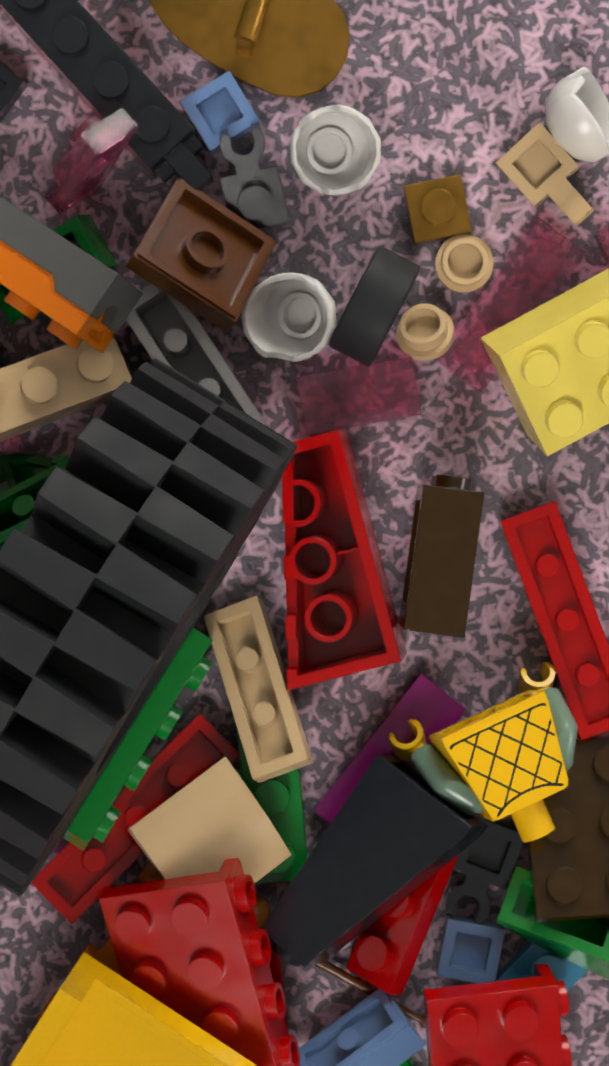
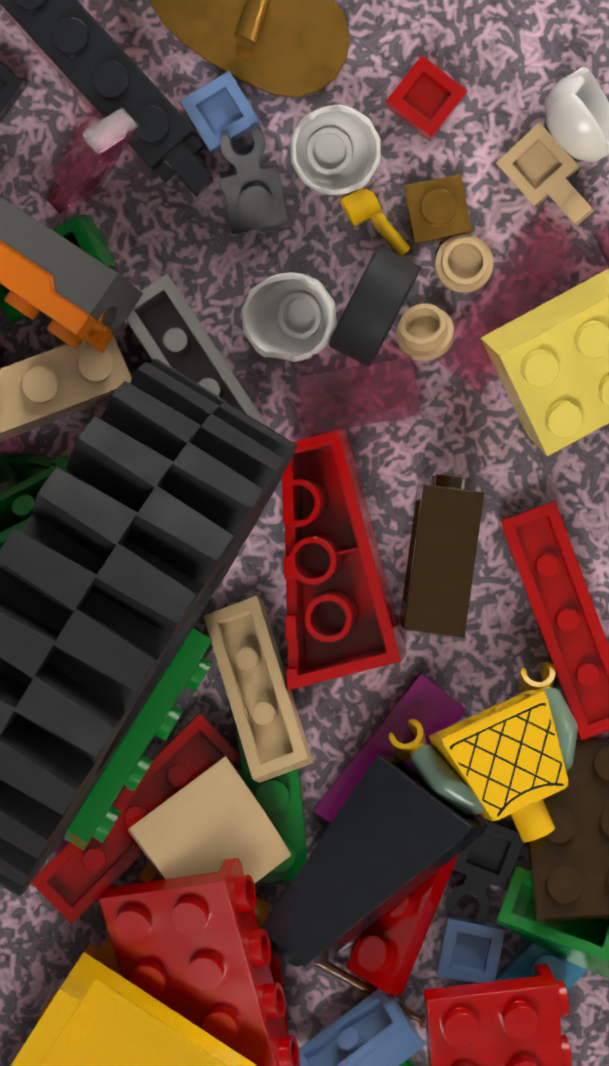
reddish brown plate [125,176,277,333] -> none
none -> yellow hand [340,189,411,256]
none -> red plate [385,55,468,142]

